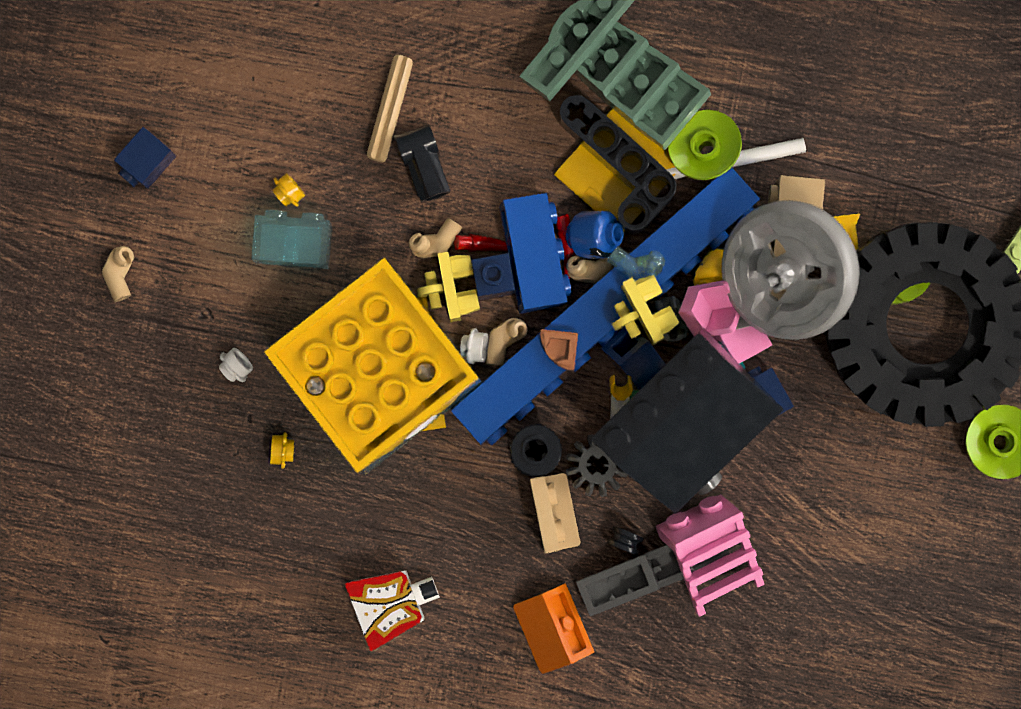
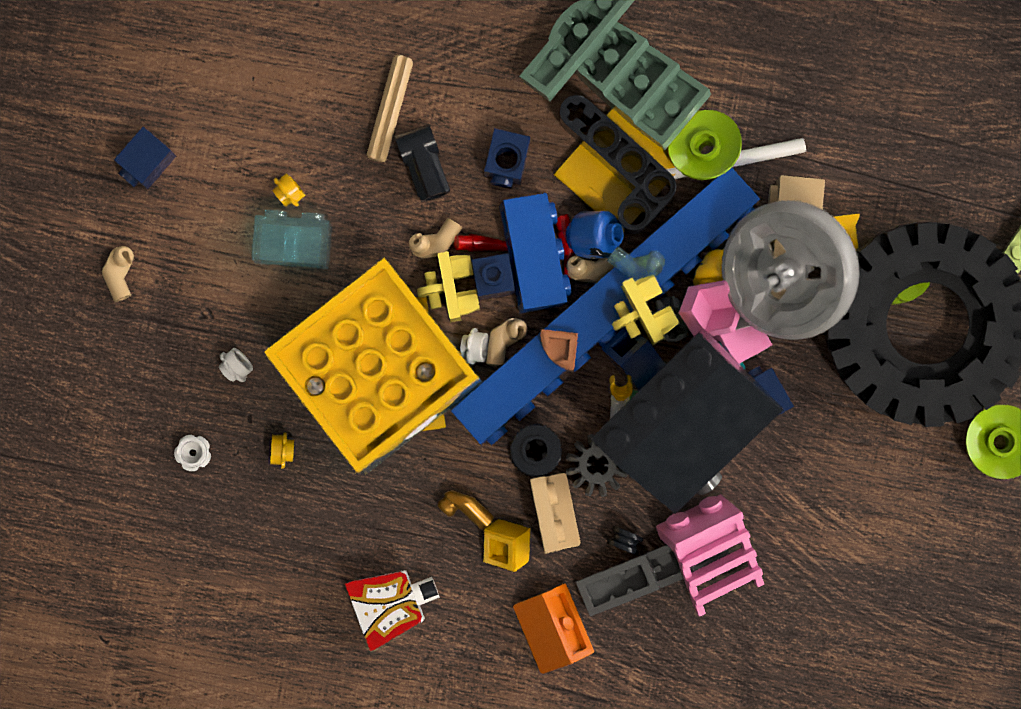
none -> white plate [174,435,211,471]
none -> pearl gold arm [437,490,494,530]
none -> yellow slope [483,519,530,572]
none -> dark blue brick [484,128,531,189]

